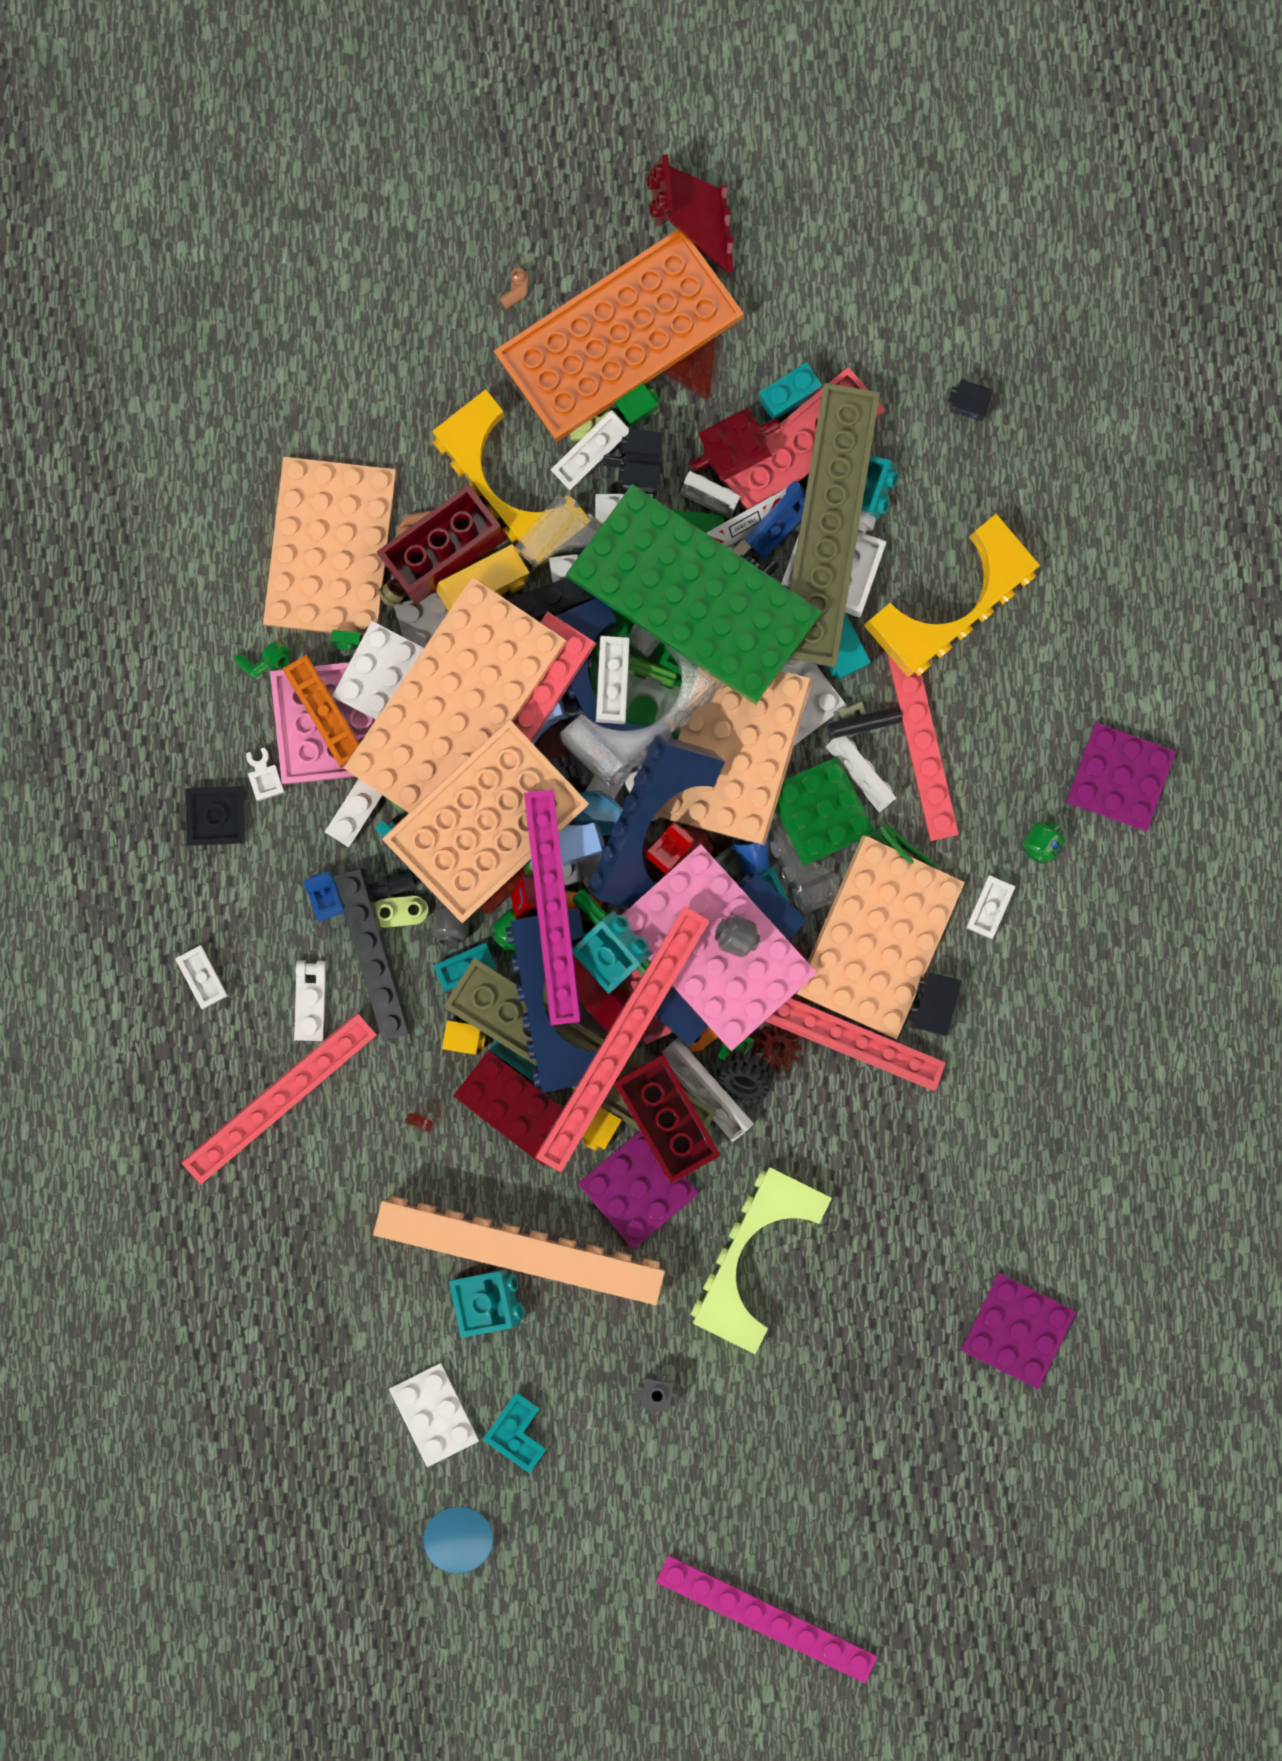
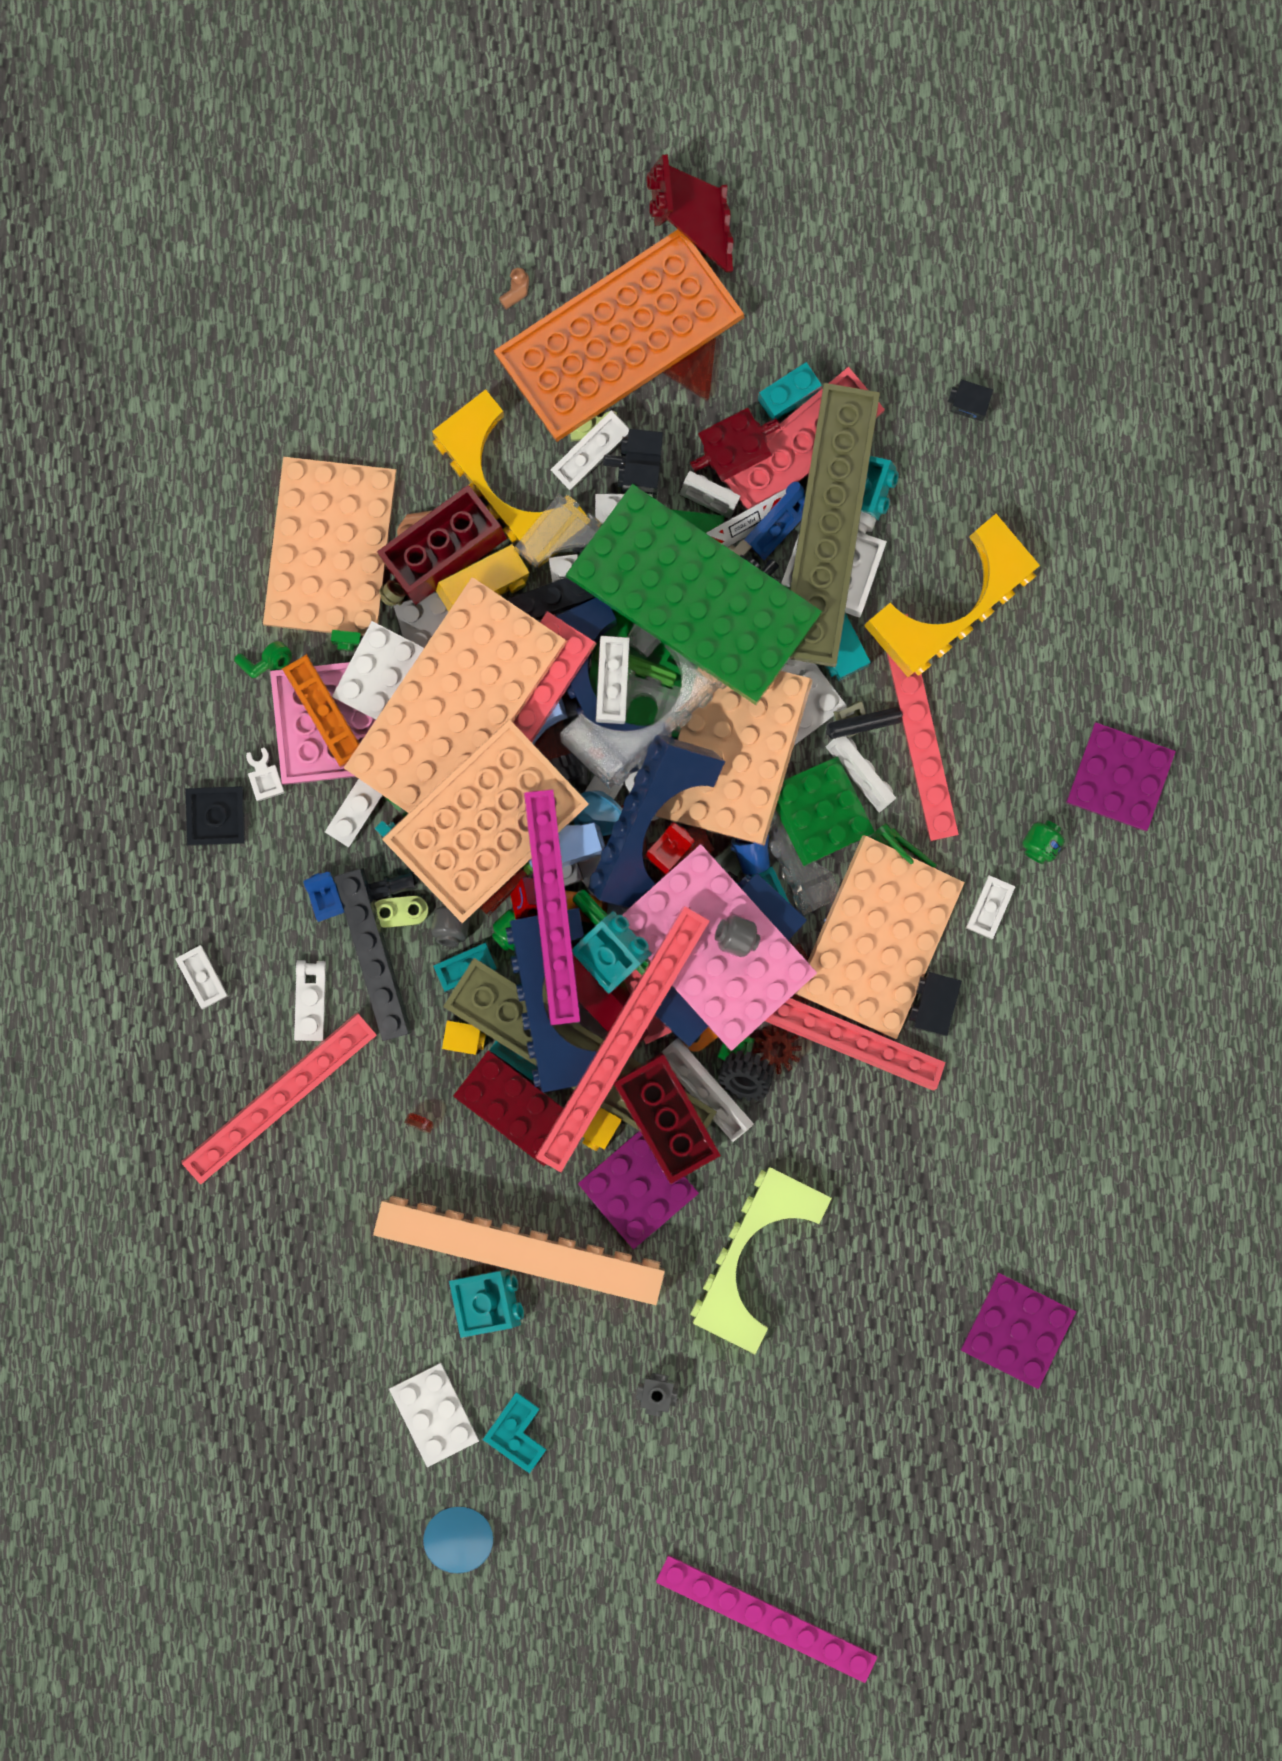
green brick [614,383,659,429] -> none

